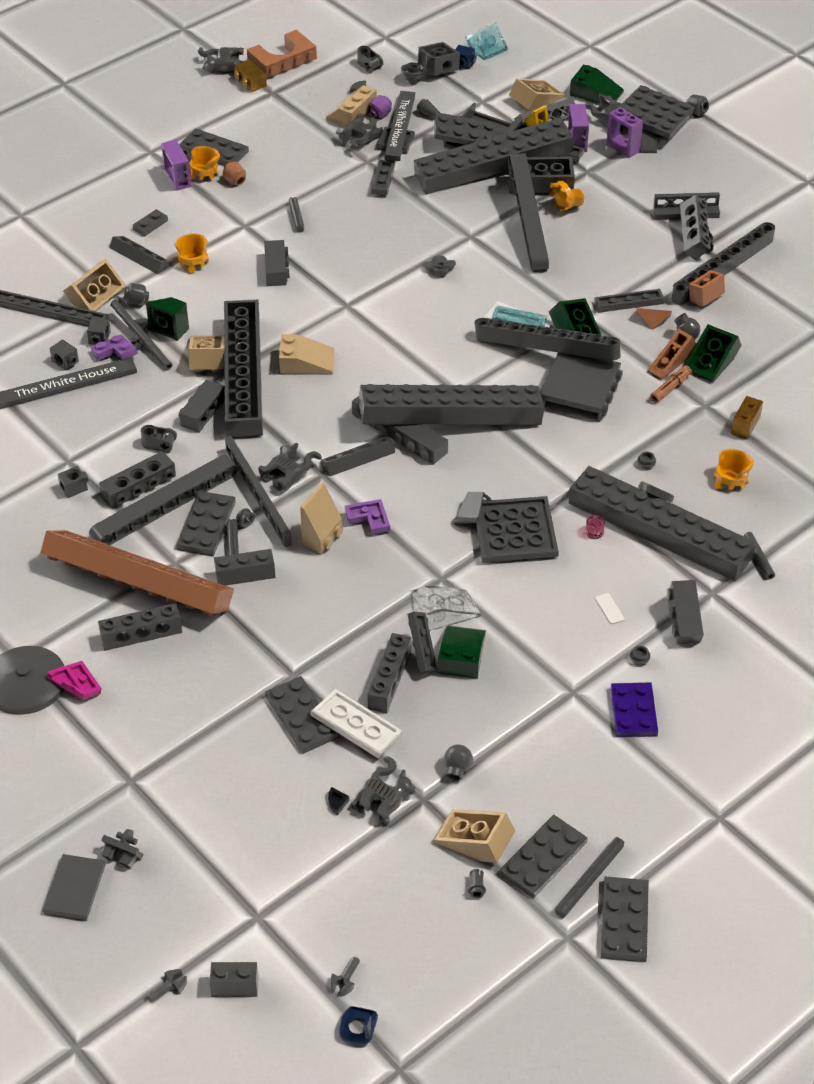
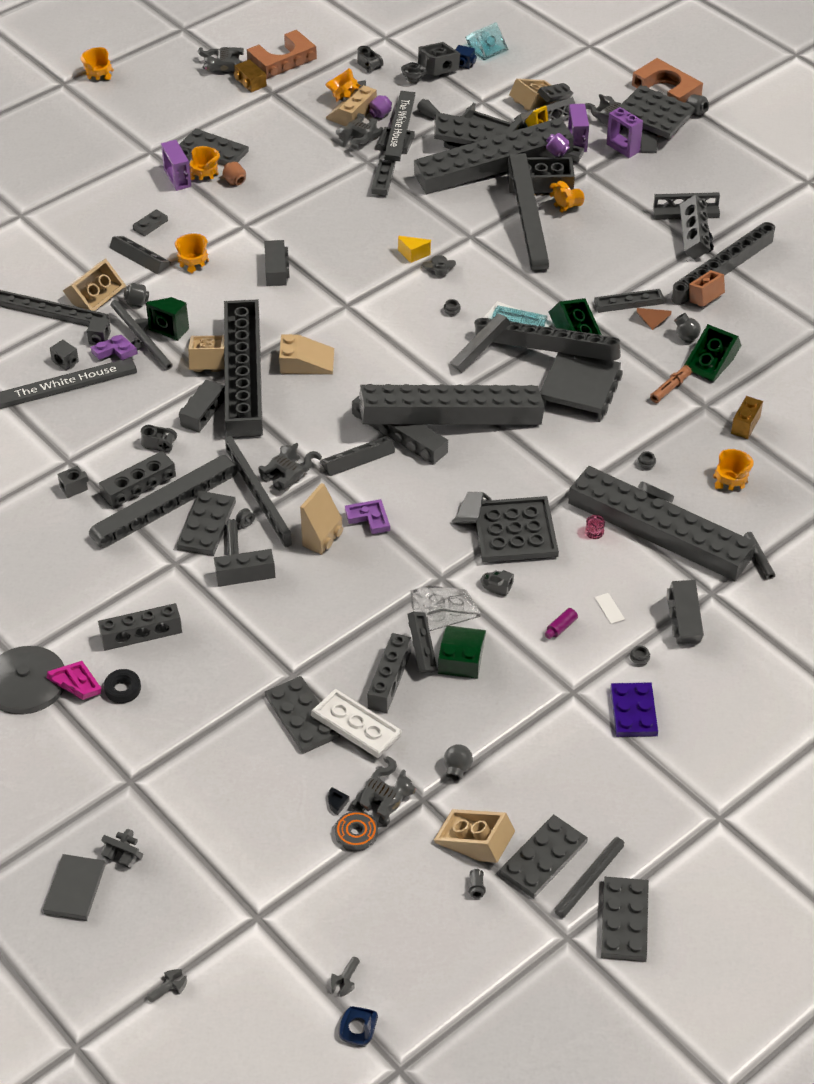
nougat brick [40,529,234,616] -> none
dark grey brick [210,962,259,997] -> none
dark grey axle [289,197,304,232] -> none
dark green slope [570,64,624,104] -> none
nougat slope [648,329,696,380] -> none
none -> light orange hair [80,47,114,80]
none -> black tyre [104,669,141,703]
none -> light orange hair [325,68,361,102]
none -> dark grey tile [335,811,378,851]
none -> yellow slope [398,236,431,263]
none -> dark grey plate [444,299,461,315]
none -> dark grey slope [449,313,511,373]
none -> dark grey rock [480,570,514,595]
none -> dark grey plate [537,83,573,103]
none -> magenta cylinder [545,608,578,639]
none -> medium lavender head [546,133,570,157]
none -> nougat arch [632,58,703,102]

